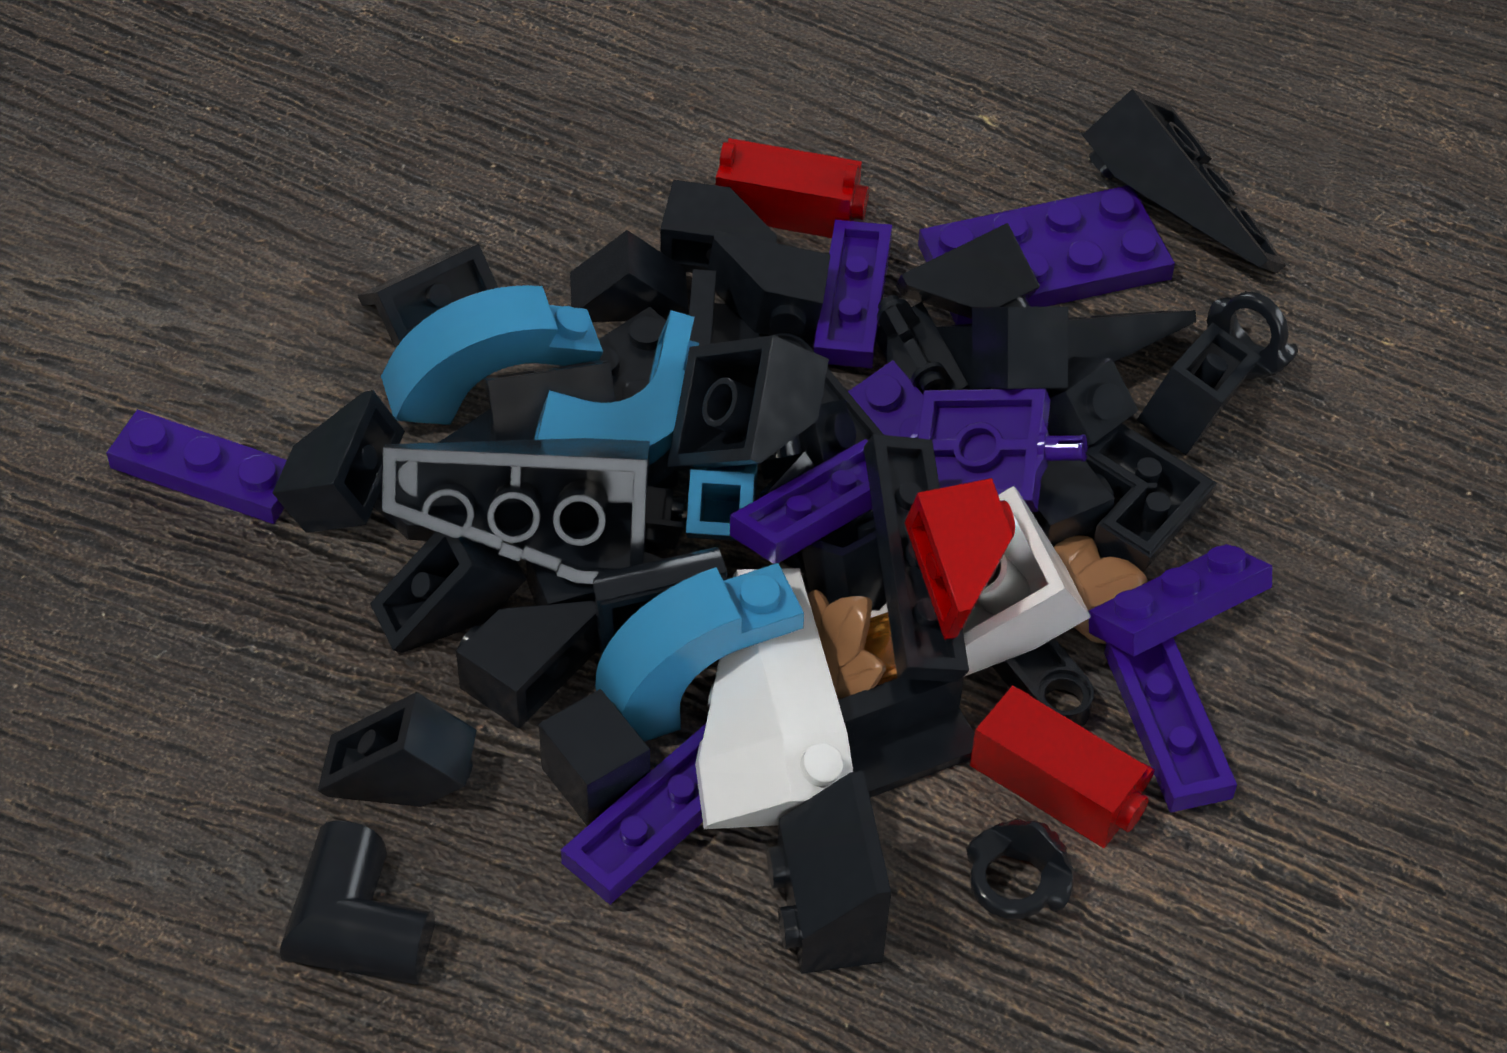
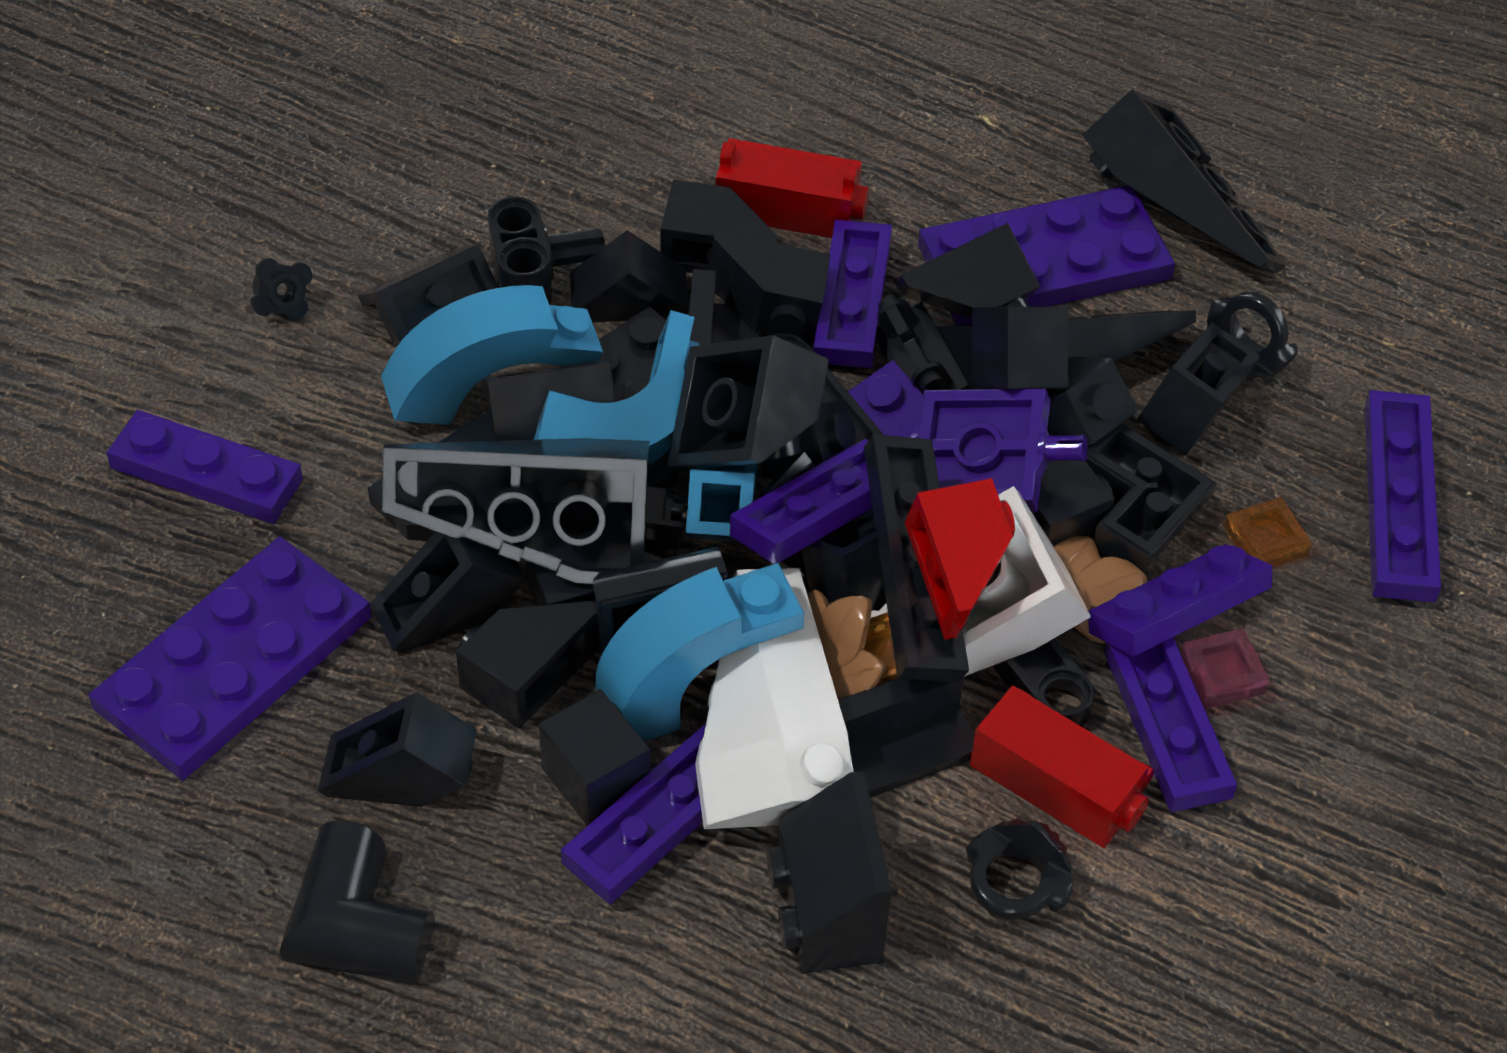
black slope [272,390,405,533] -> none
none -> dark purple plate [88,536,372,781]
none -> black plate [251,258,313,320]
none -> black beam [488,196,606,304]
none -> clear pink plate [1181,628,1269,709]
none -> clear orange tile [1224,497,1312,567]
none -> dark purple plate [1365,390,1441,603]

